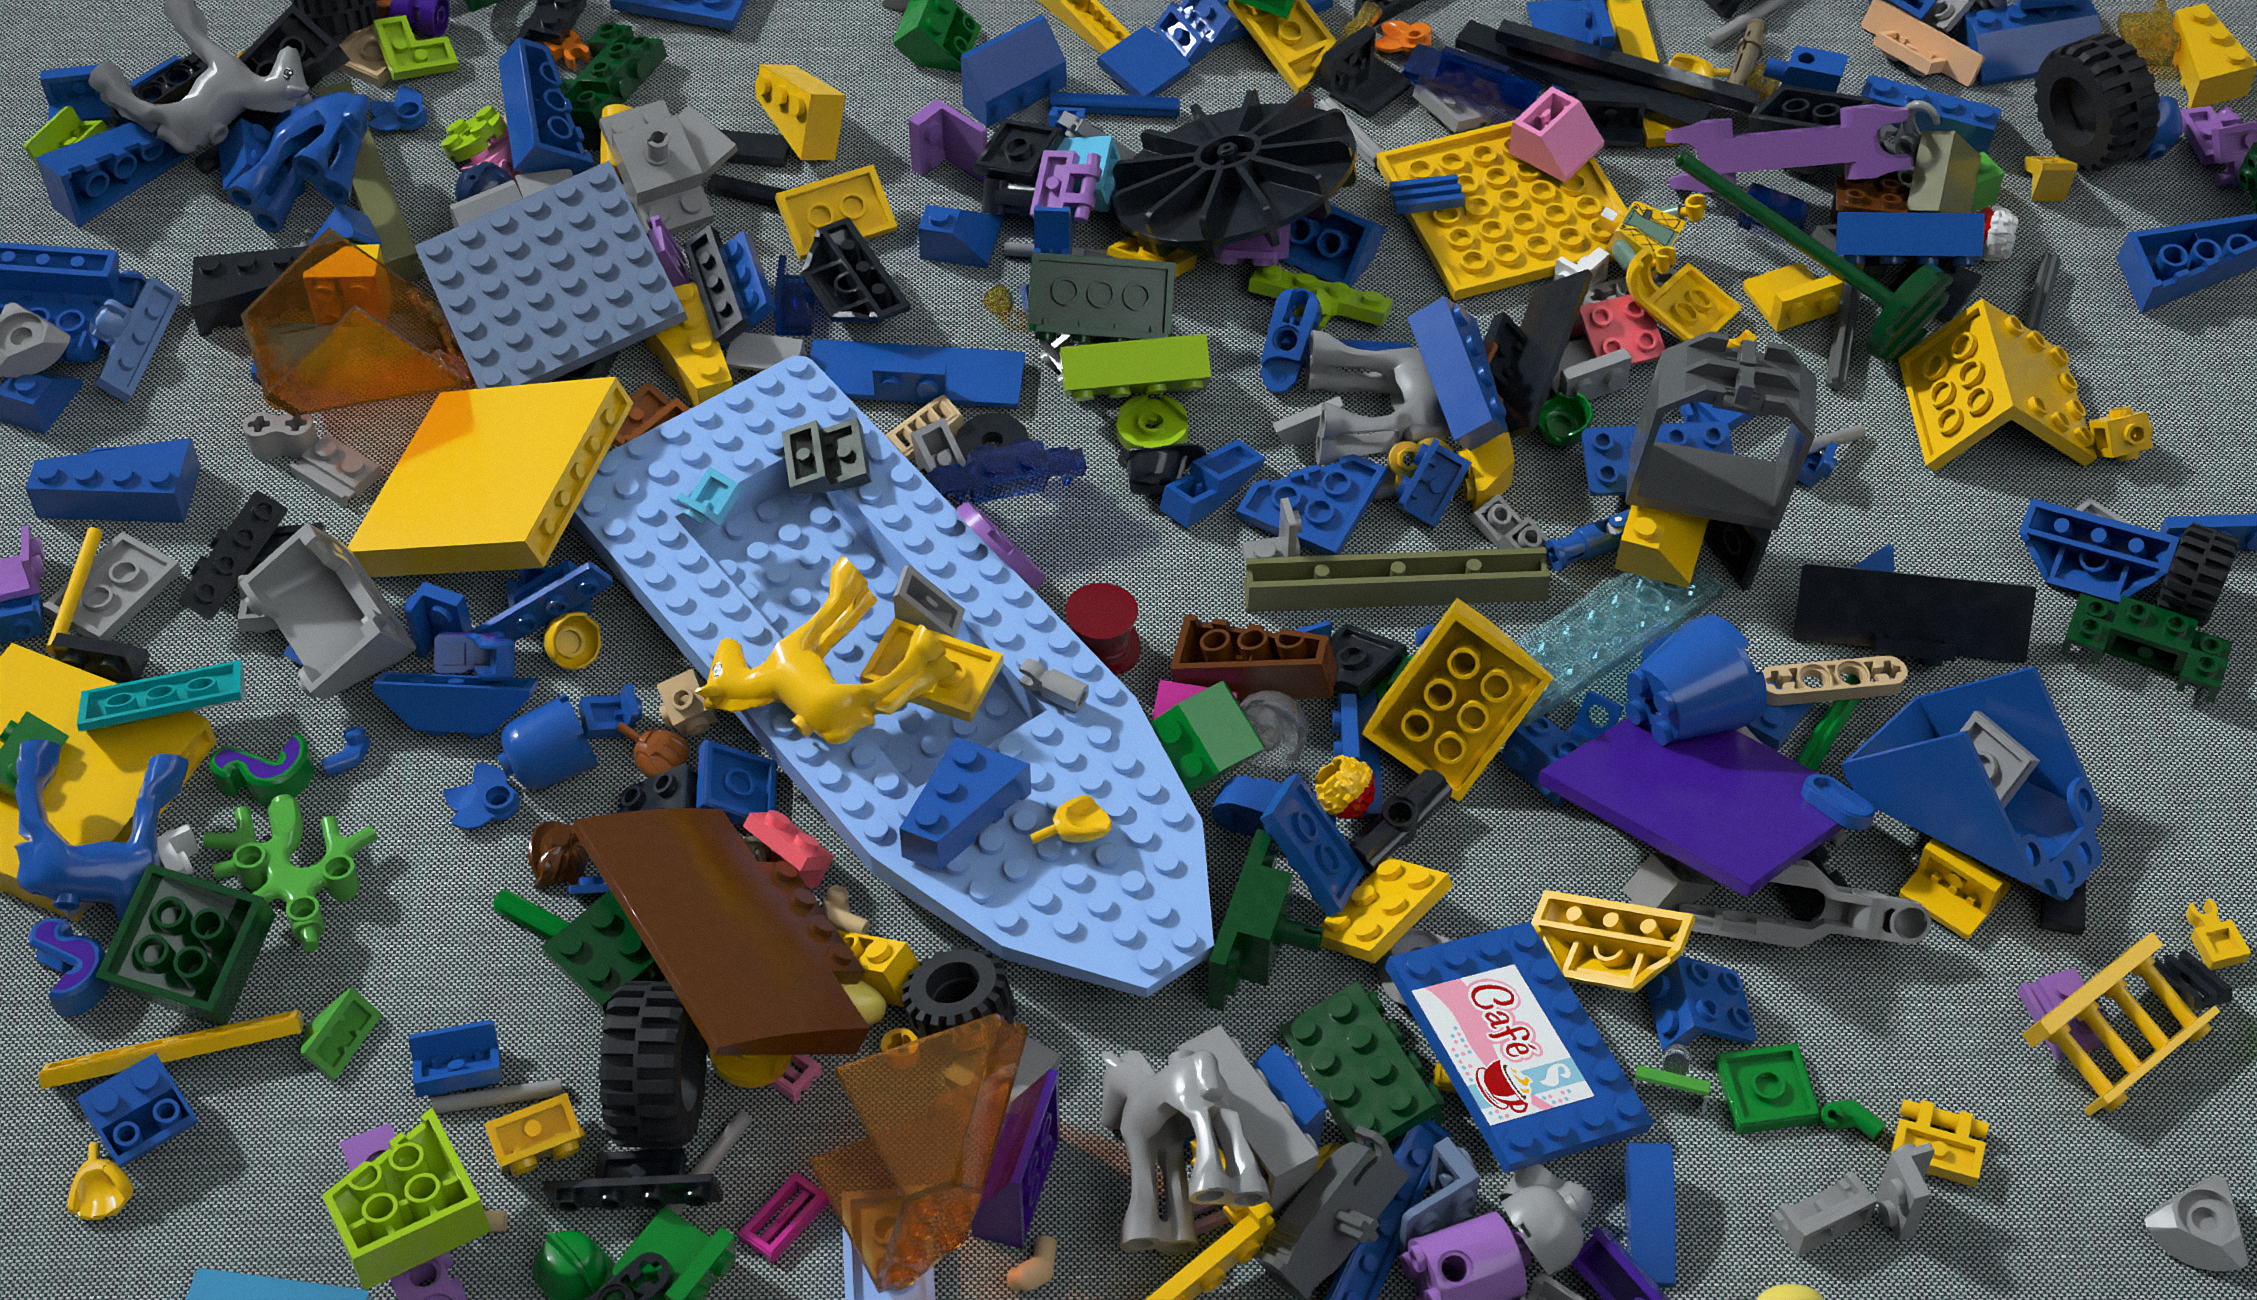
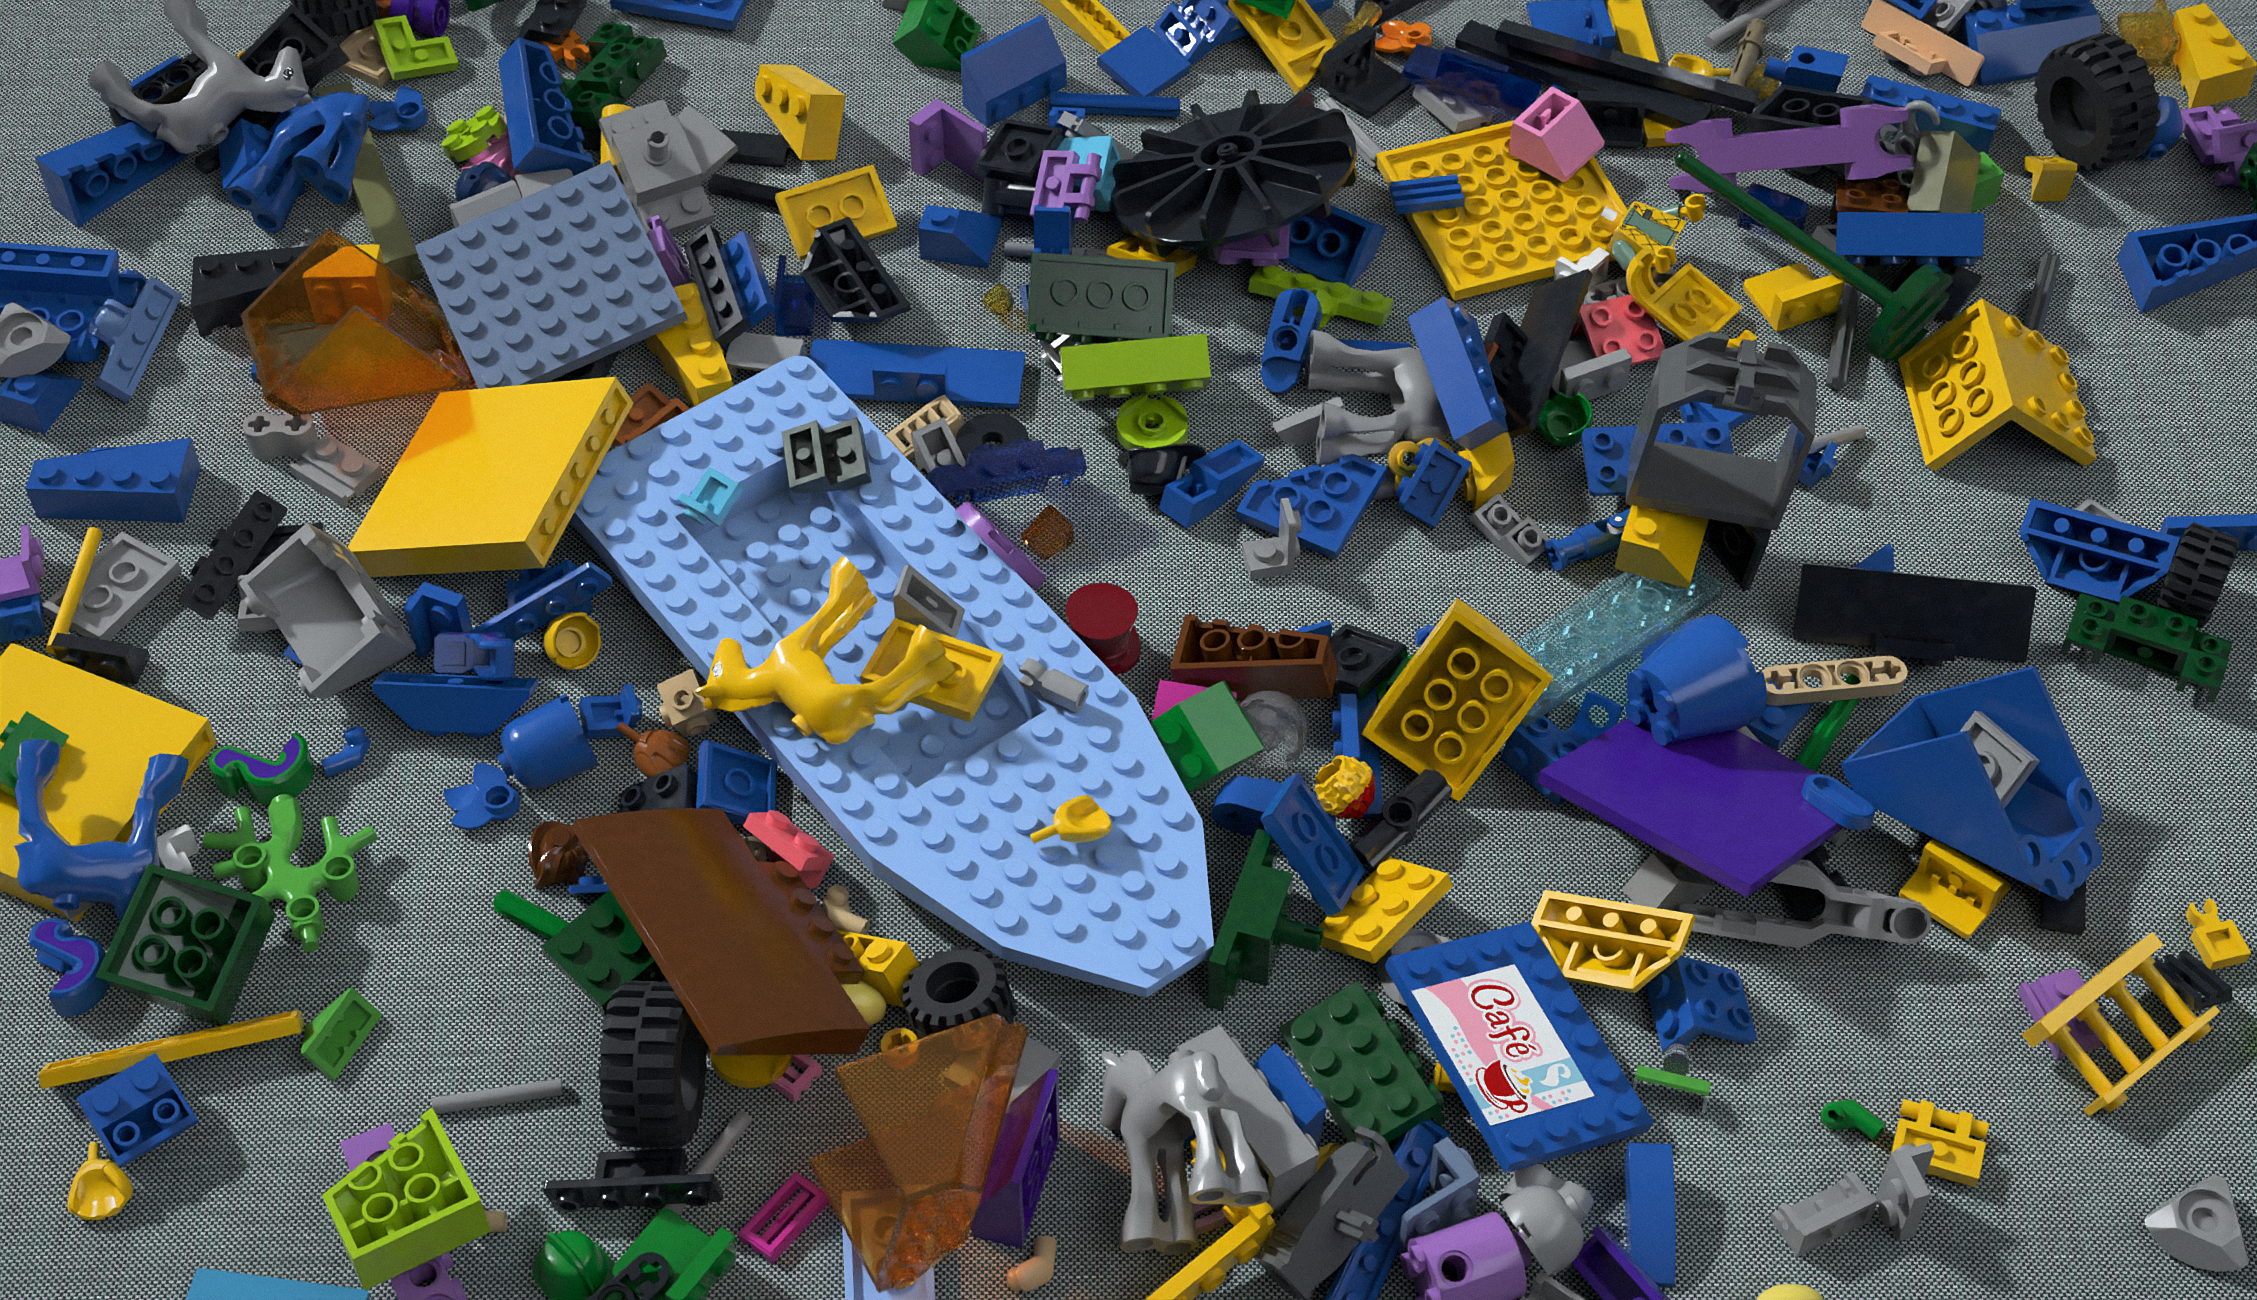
lime bracket [23,106,109,169] -> none
blue bracket [40,64,112,122] -> none
teal slope [77,660,247,732] -> none
blue slope [310,204,382,248] -> none
blue bracket [409,1020,503,1098] -> none
yellow bracket [484,1093,586,1177] -> none
blue wedge [899,736,1031,871] -> none
olive tile [1243,547,1551,612] -> none
green tile [1714,1043,1821,1135] -> none
white piece [1976,205,2018,262] -> none
yellow brick [2089,406,2153,461] -> none
none -> clear orange slope [1021,504,1074,561]

